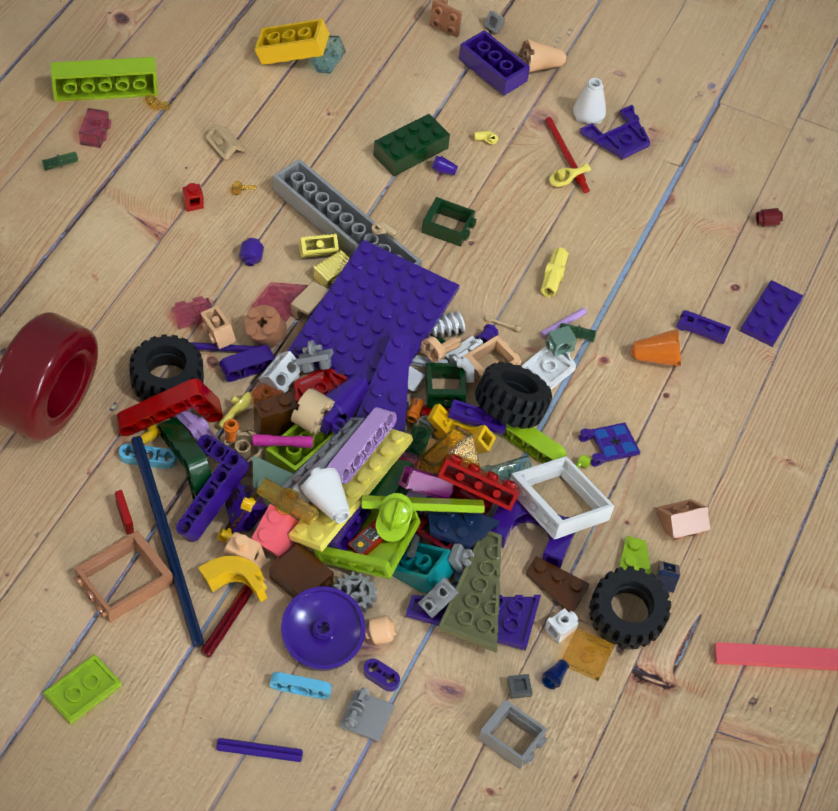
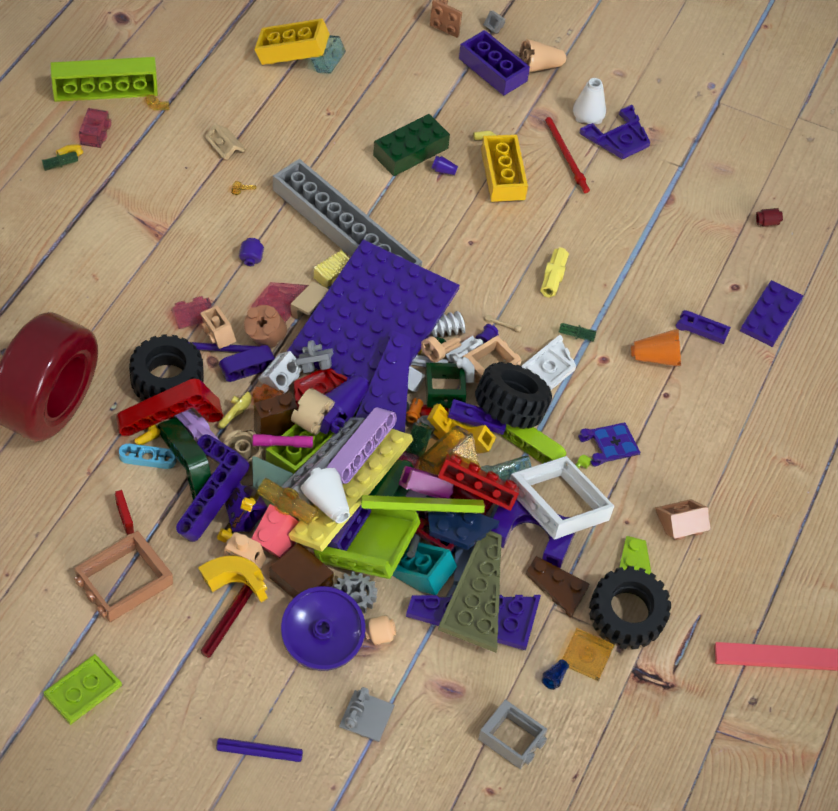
dark blue axle [131,436,204,647] -> none
red brick [182,183,204,212] -> none
orange pin [223,419,239,442] -> none
medium azure beam [269,672,332,699] -> none
light yellow brick [298,234,339,258] -> none
tile [347,519,384,555] -> none
dark purple beam [363,659,400,692] -> none
tan arm [371,222,399,238] -> none
lime piece [376,493,413,542] -> none
light grey hips [418,577,460,618] -> none
dark green window [421,197,477,247] -> none
light grey tile [448,543,474,572] -> none
dark grey plate [507,674,532,699] -> none
lavender bar [540,308,587,338] -> none
white brick [544,608,578,644] -> none
sand green brick [546,326,577,357] -> none
light yellow piece [549,163,591,187] -> none
dark blue slope [656,560,680,593] -> none
none -> yellow arm [56,144,83,158]
none -> yellow brick [481,135,528,202]

